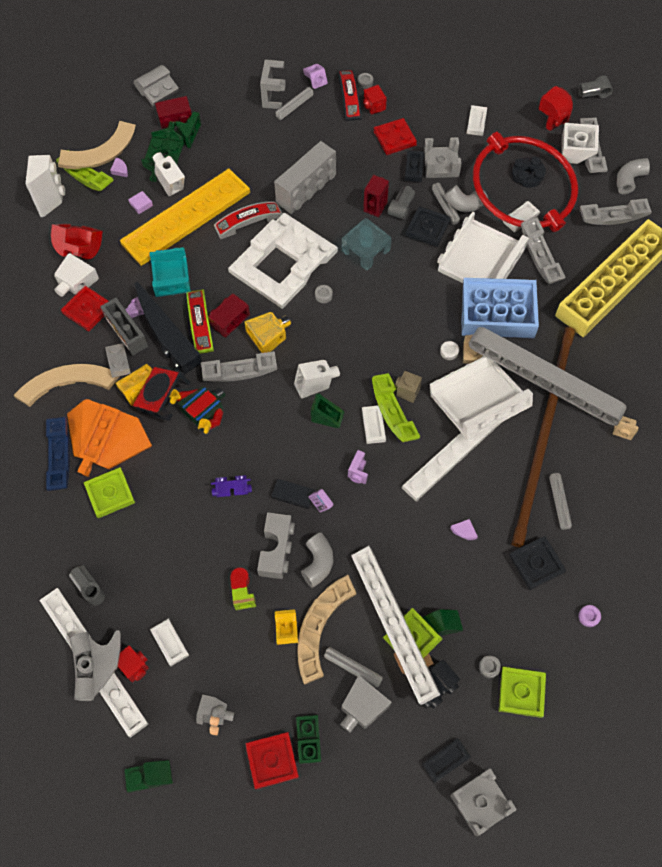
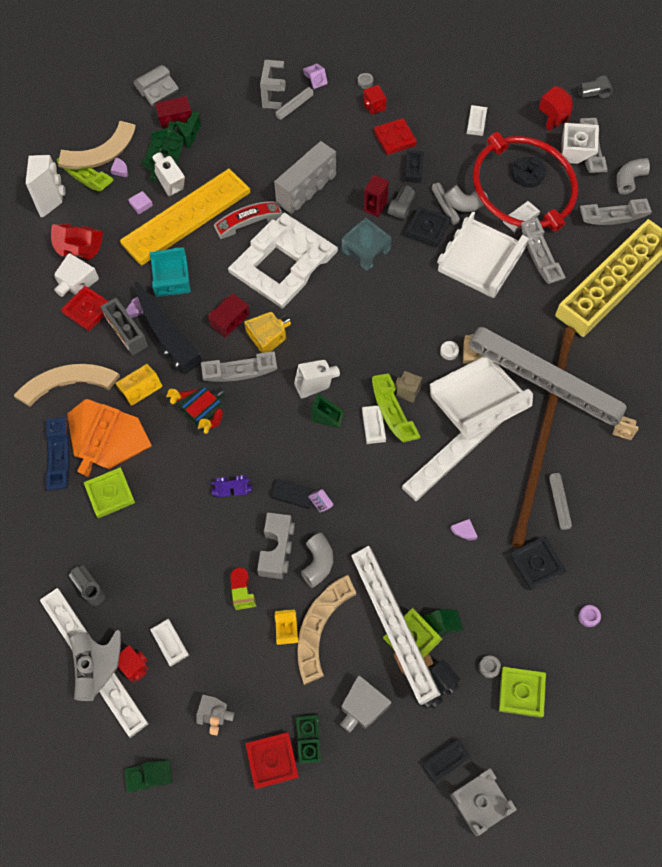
light grey plate [105,343,131,378] -> none
black panel [133,367,190,421] -> none
slope [186,289,214,354] -> none
light grey tile [315,285,333,303] -> none
light grey axle [324,647,383,687] -> none
slope [338,70,362,121] -> none
lavender bracket [348,450,368,484] -> none
light grey panel [424,137,461,178] -> none
light blue slope [462,278,539,338] -> none

